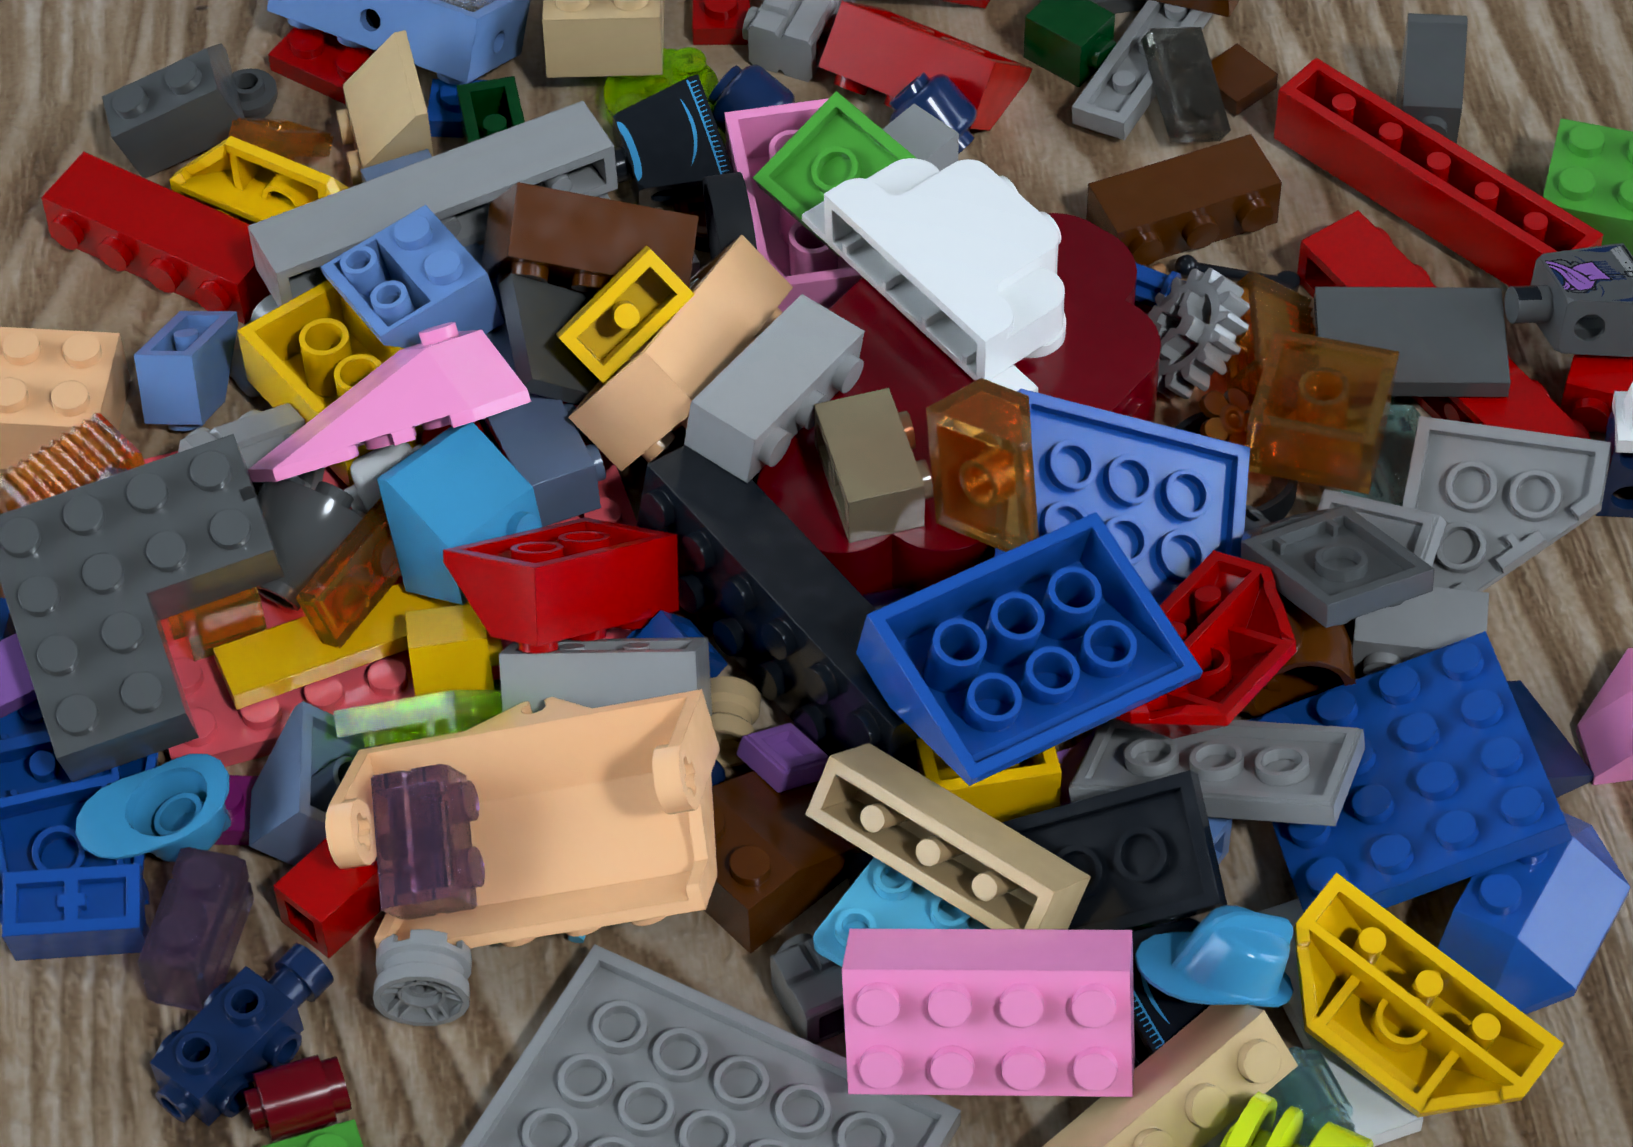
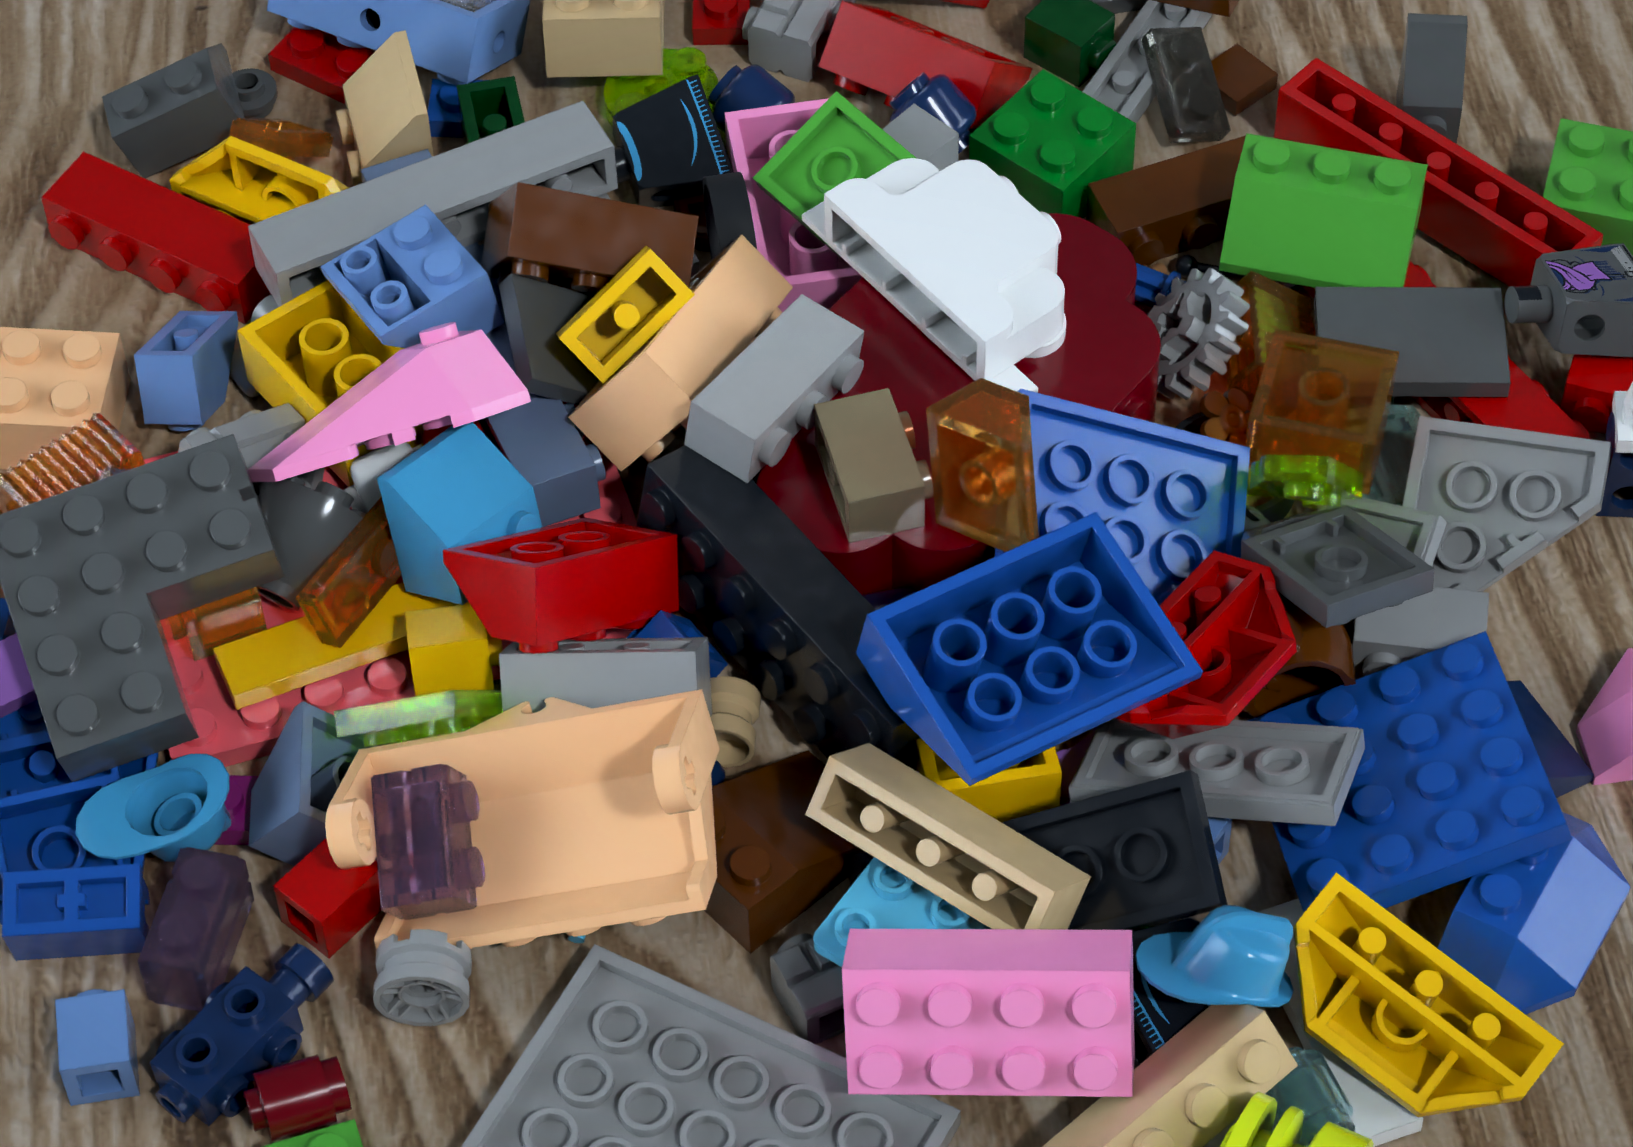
medium lavender tile [736,723,829,793] -> none
none -> medium blue brick [55,989,140,1106]
none -> green brick [969,69,1136,219]
none -> bright green slope [1219,133,1428,288]
none -> clear neon green wing [1247,455,1364,509]

